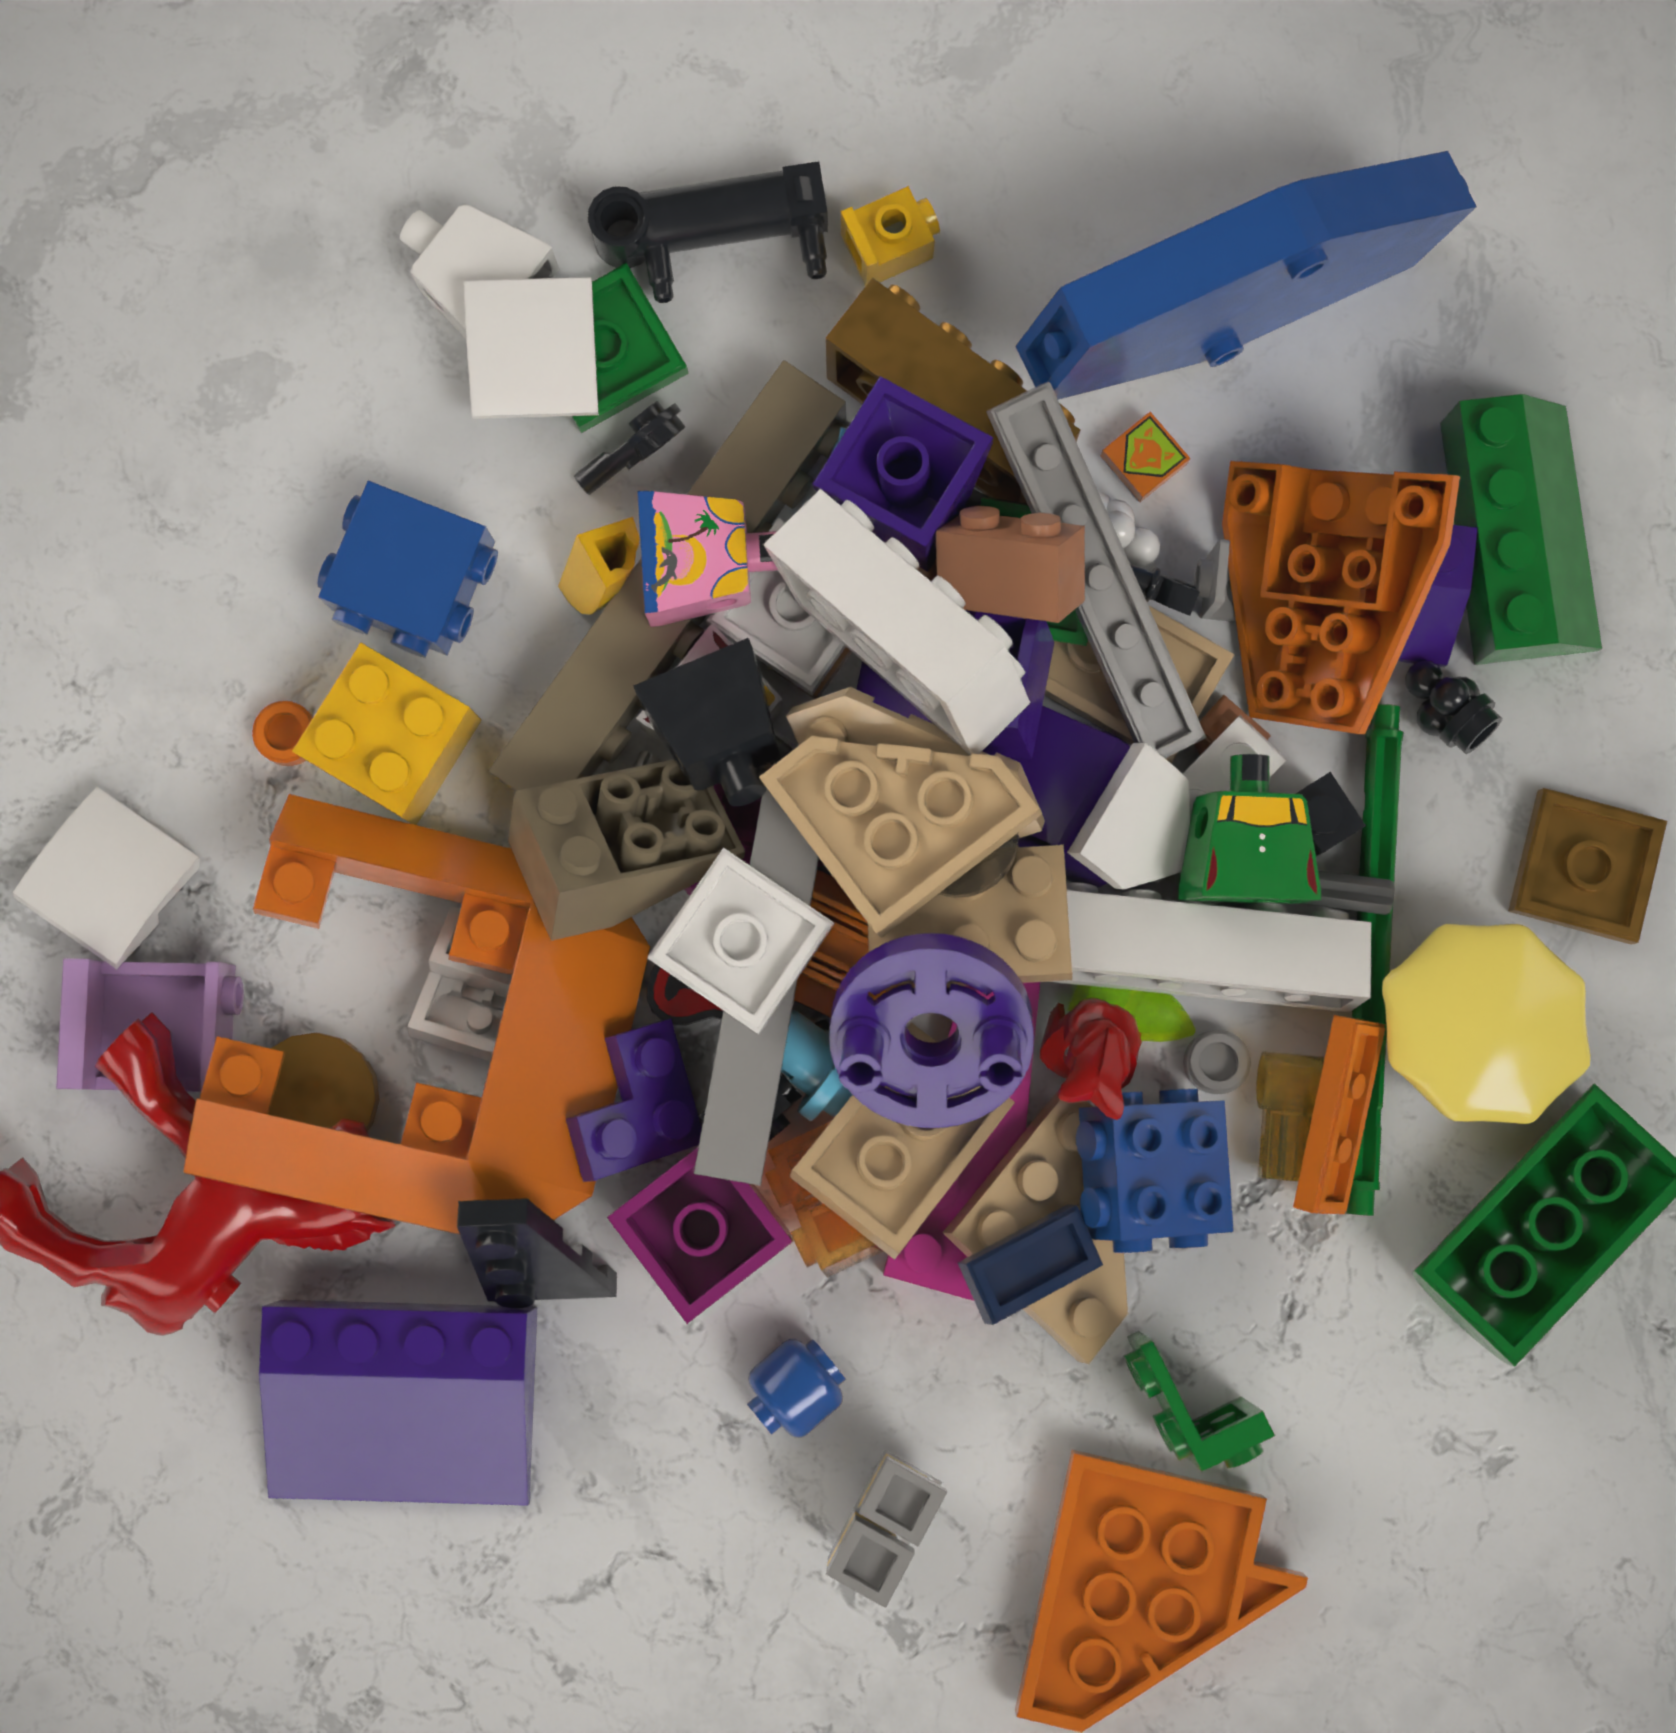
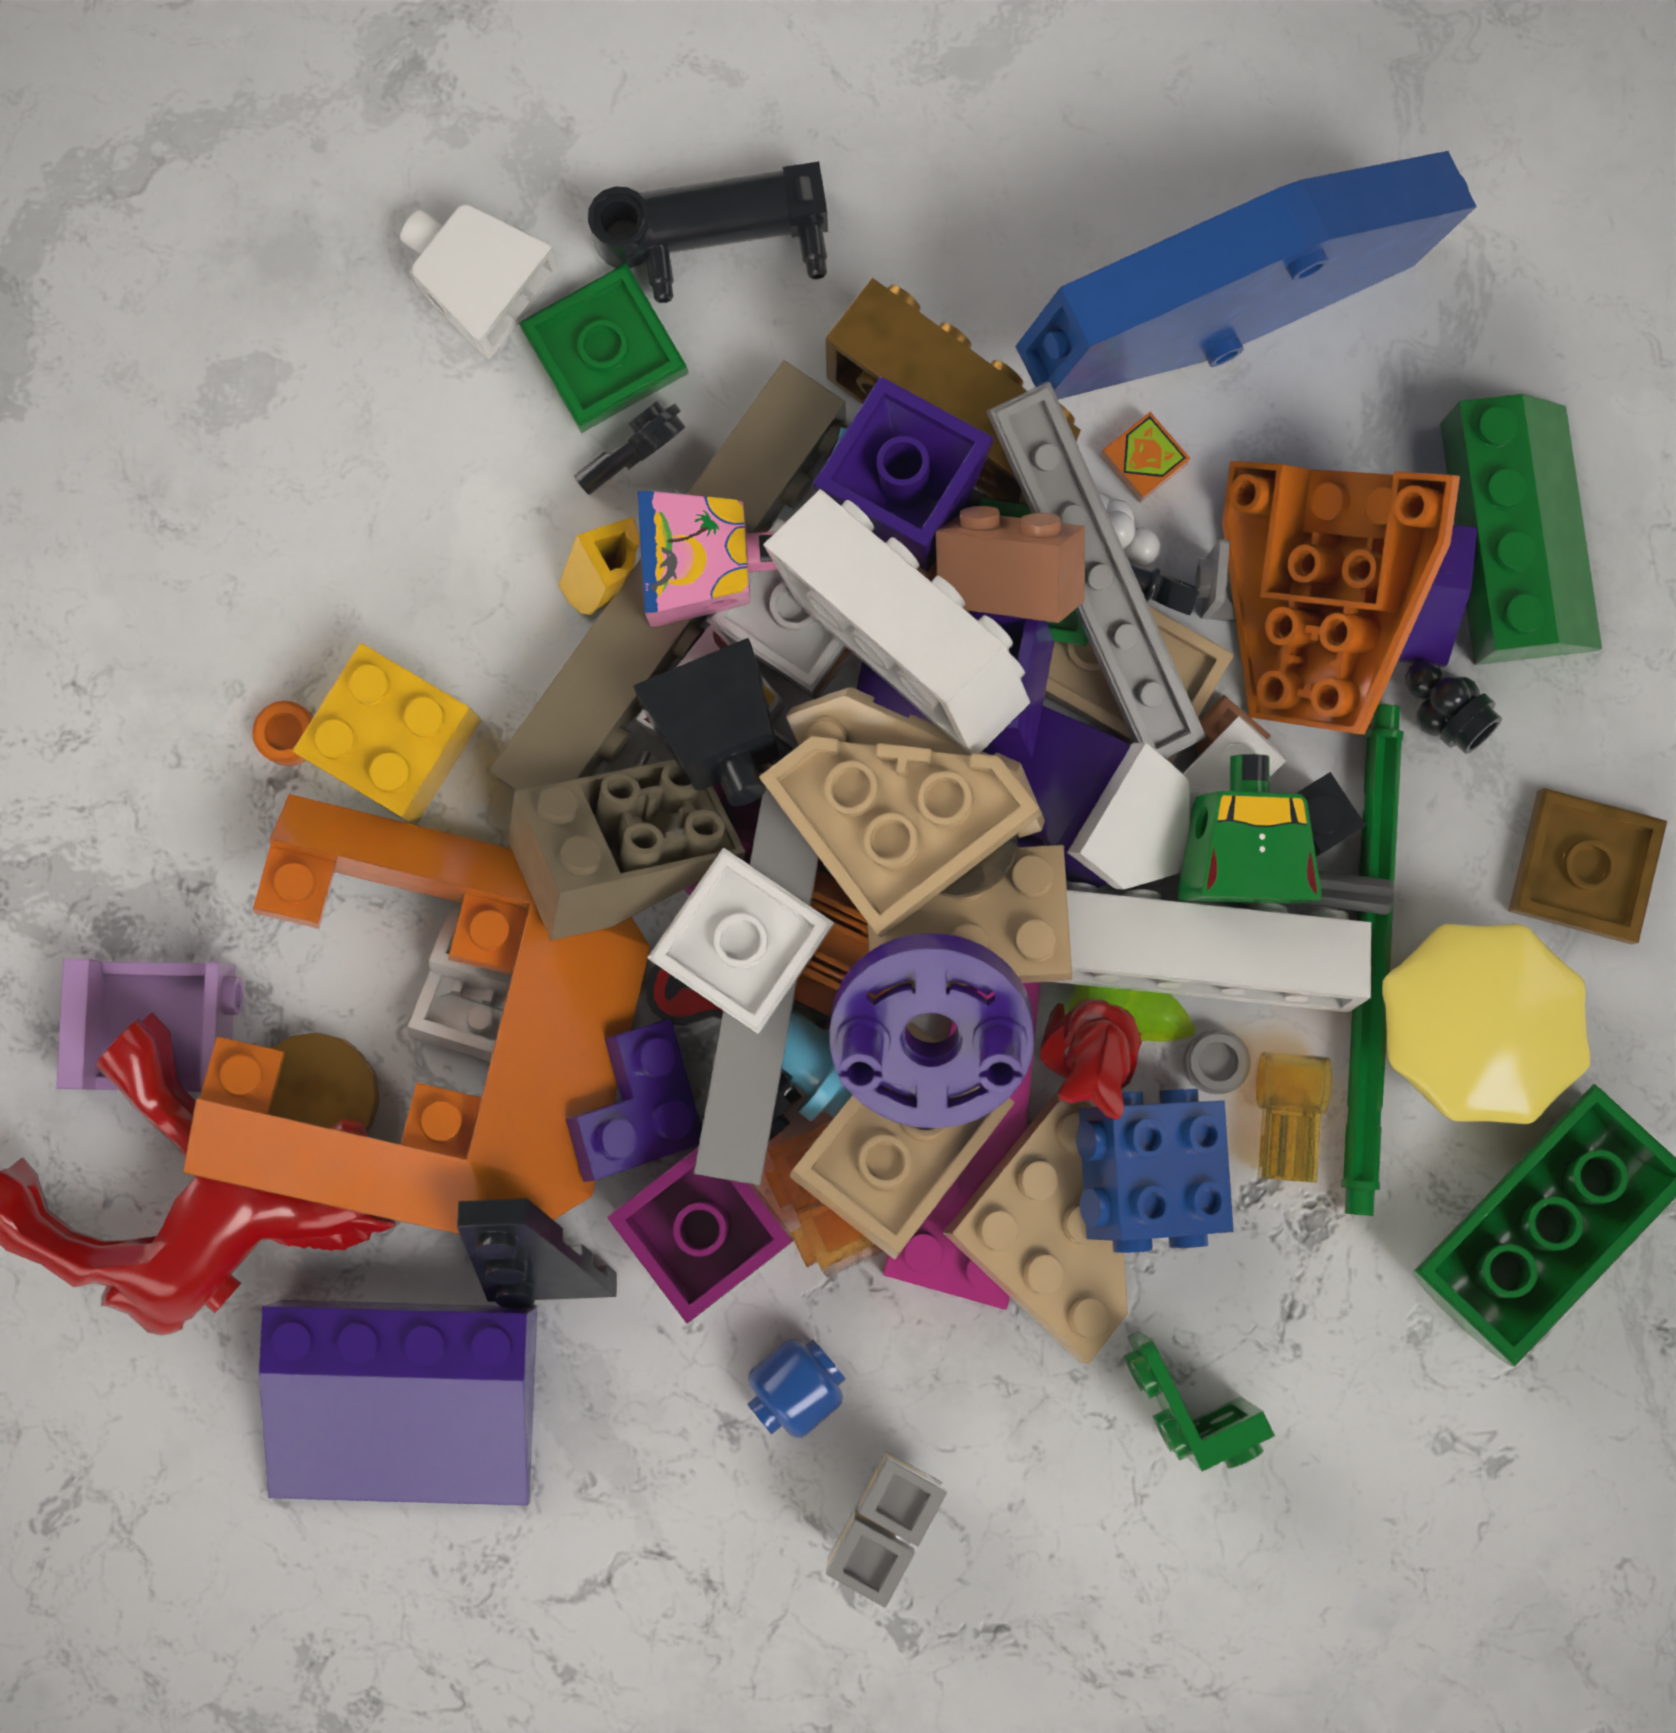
white slope [13,787,199,969] -> none
blue brick [317,480,498,658] -> none
white slope [463,277,598,419] -> none
yellow brick [841,186,940,286] -> none
dark blue tile [958,1204,1103,1325] -> none
orange wing [1015,1449,1308,1733] -> none
orange tile [1293,1015,1385,1214] -> none

